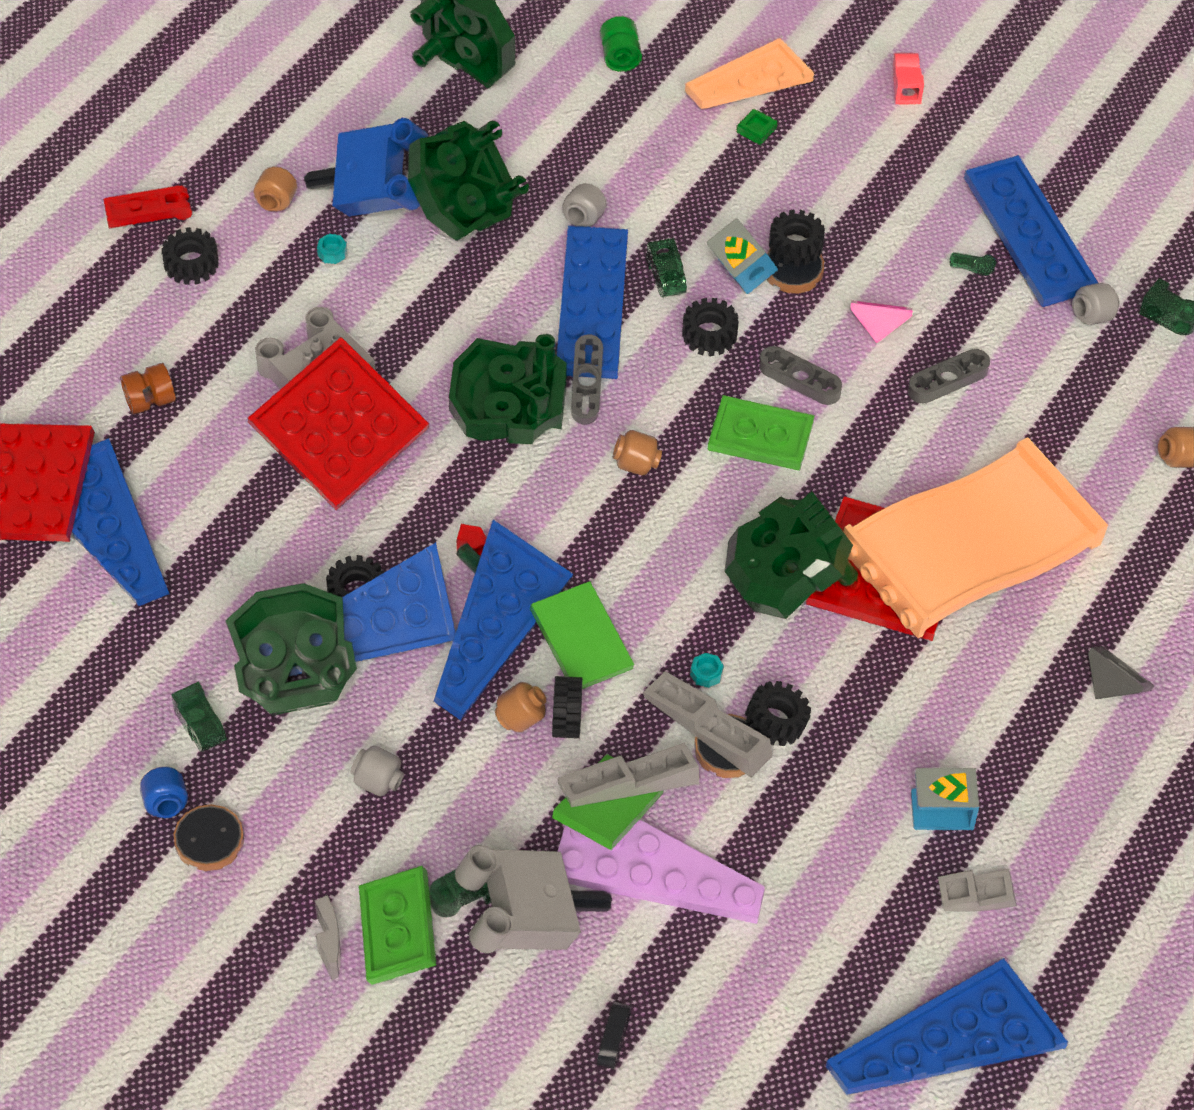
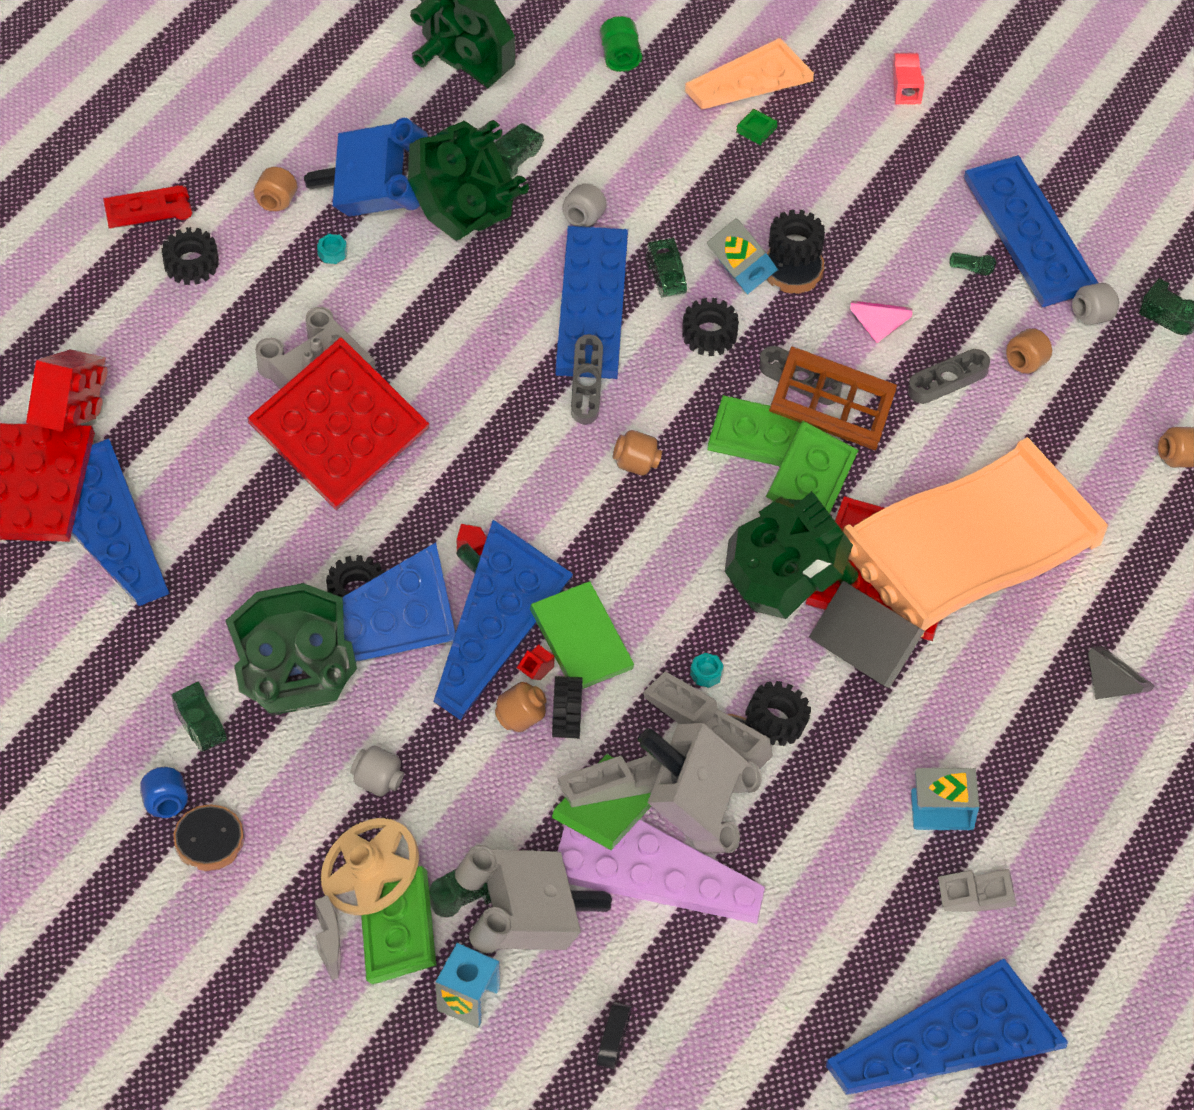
dark orange wheel [120,363,176,415] -> none
dark green brick [449,334,567,444] -> none
none -> red brick [26,349,108,432]
none -> tan wheel [321,818,419,915]
none -> dark azure piece [435,943,500,1028]
none -> clear green leg [494,123,544,178]
none -> red piece [517,644,554,680]
none -> light grey piece [638,723,762,853]
none -> bright green tile [766,420,858,514]
none -> dark orange piece [769,346,897,451]
none -> dark grey slope [809,581,925,688]
none -> medium nougat head [1006,328,1053,374]

